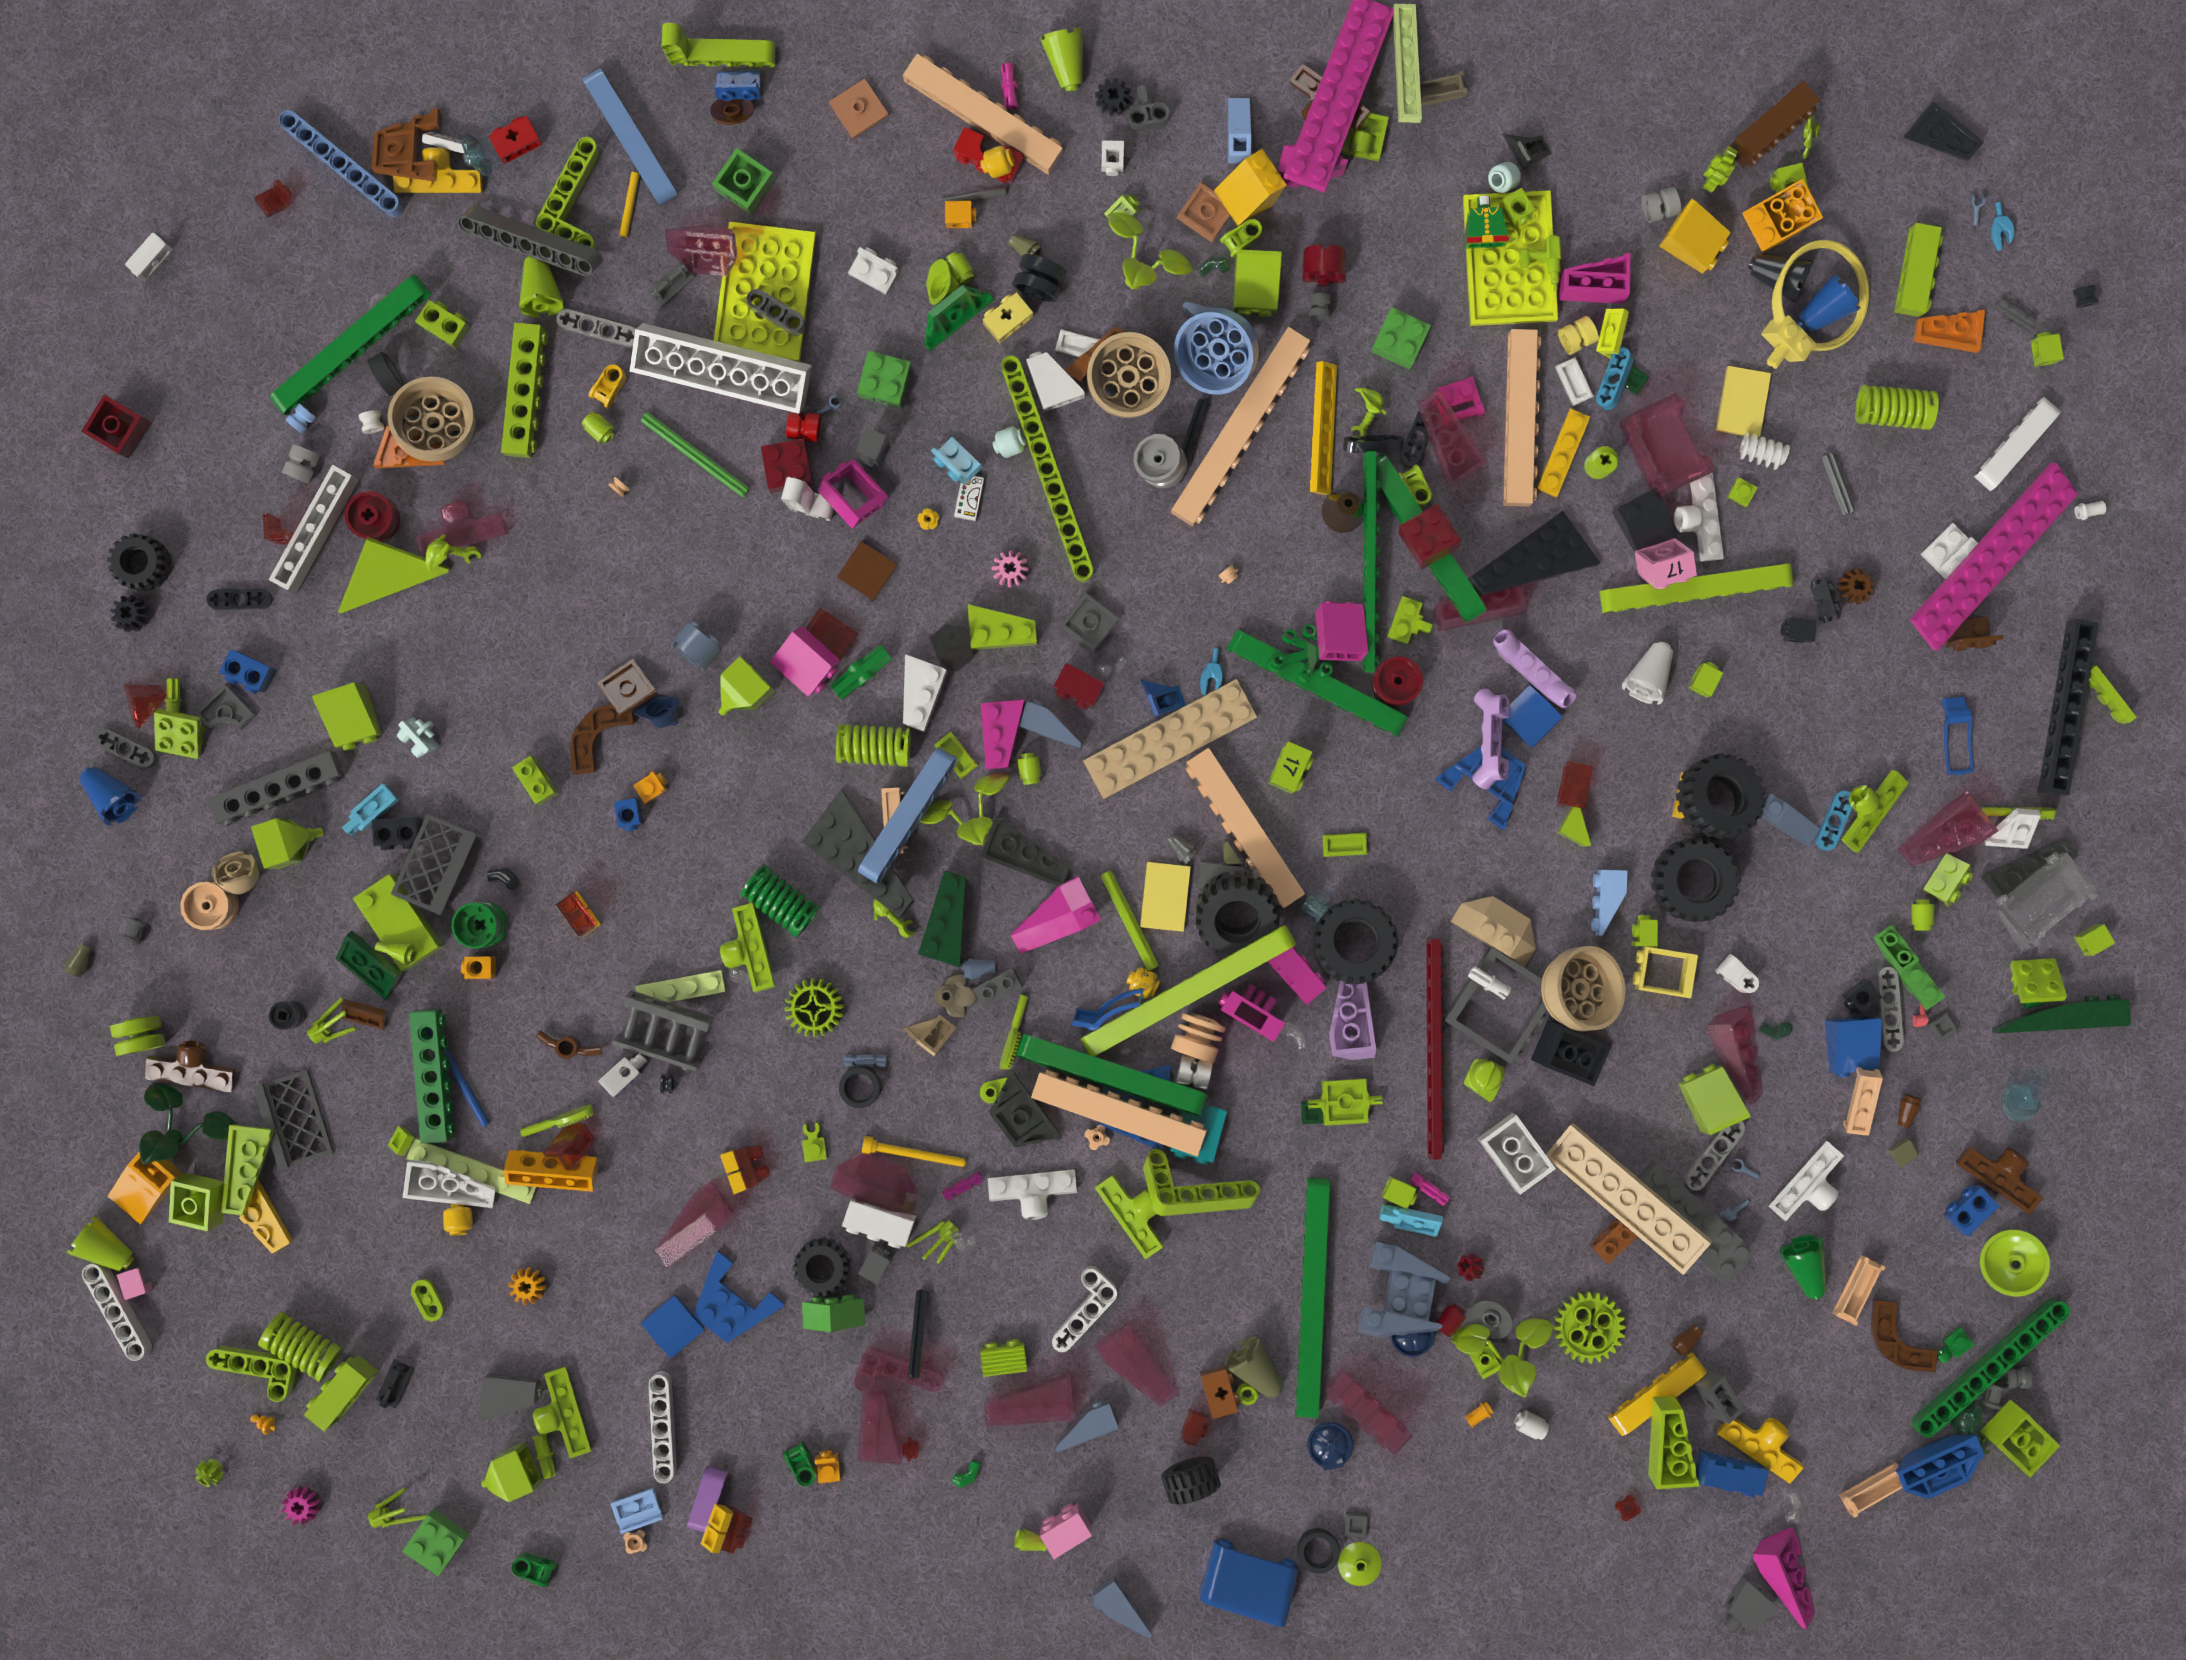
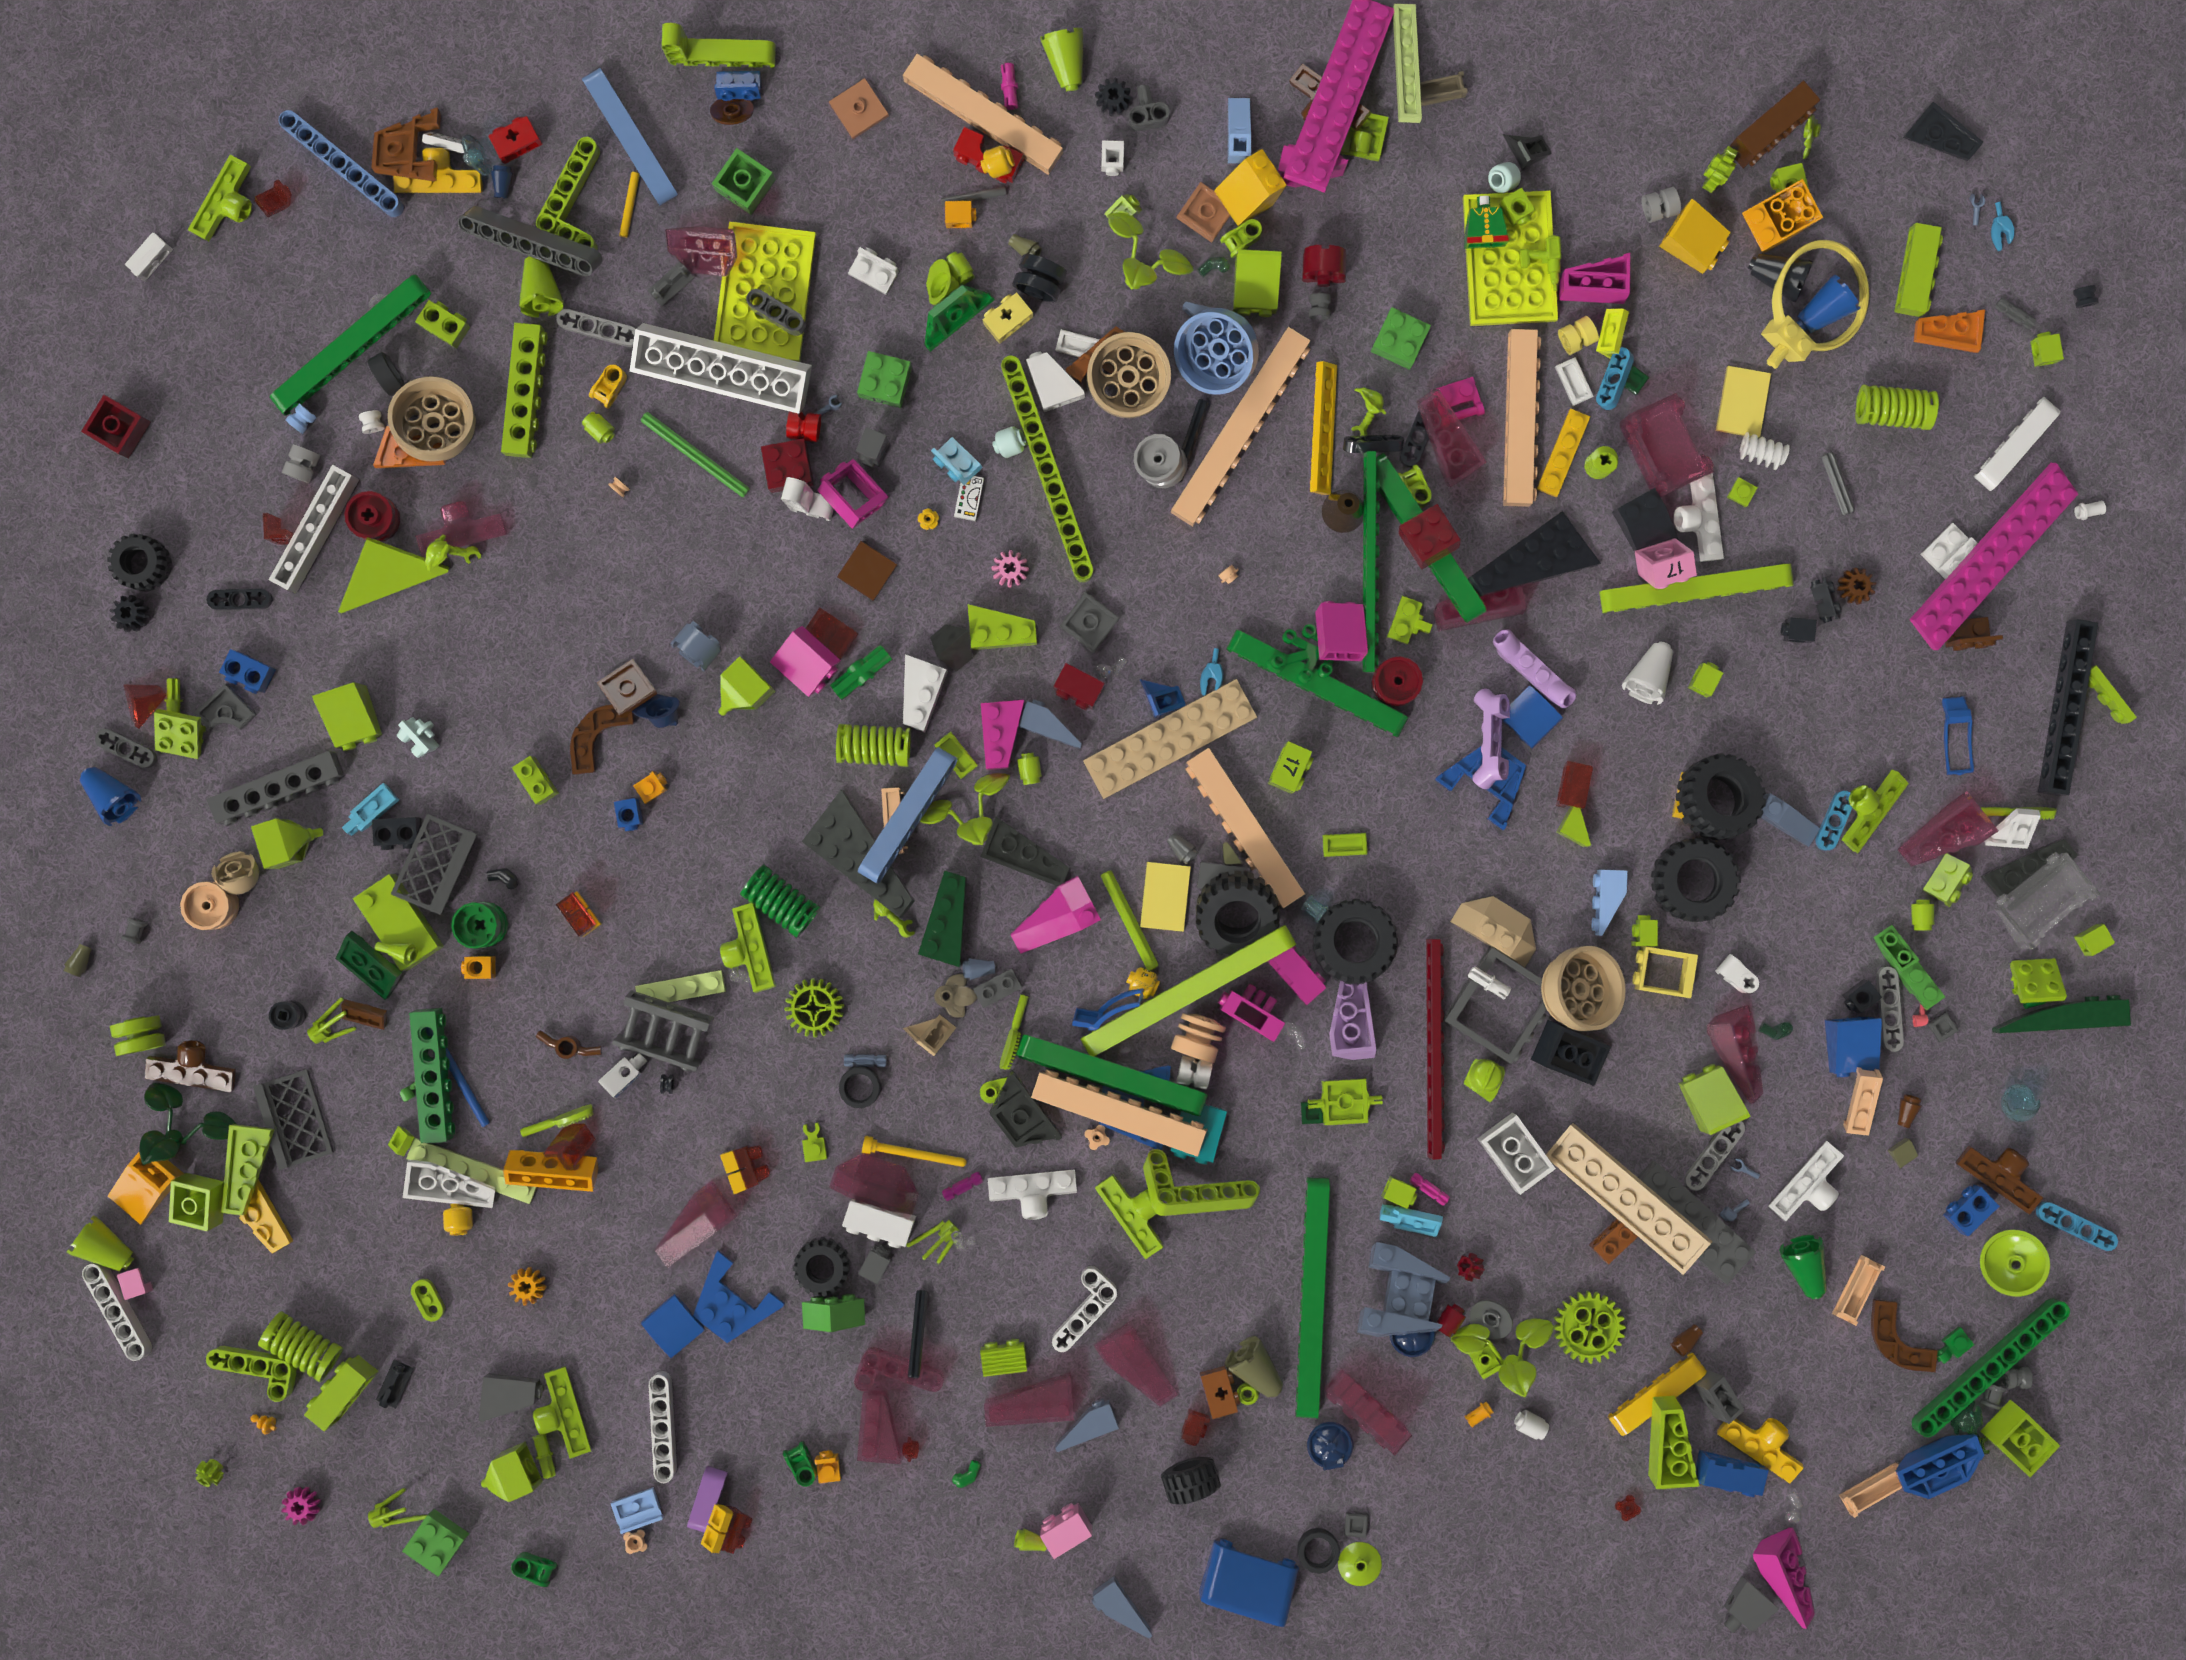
none -> lime plate [188,155,252,242]
none -> bright green hand [400,1082,416,1102]
none -> dark blue cone [491,165,513,199]
none -> dark azure beam [2036,1201,2118,1251]

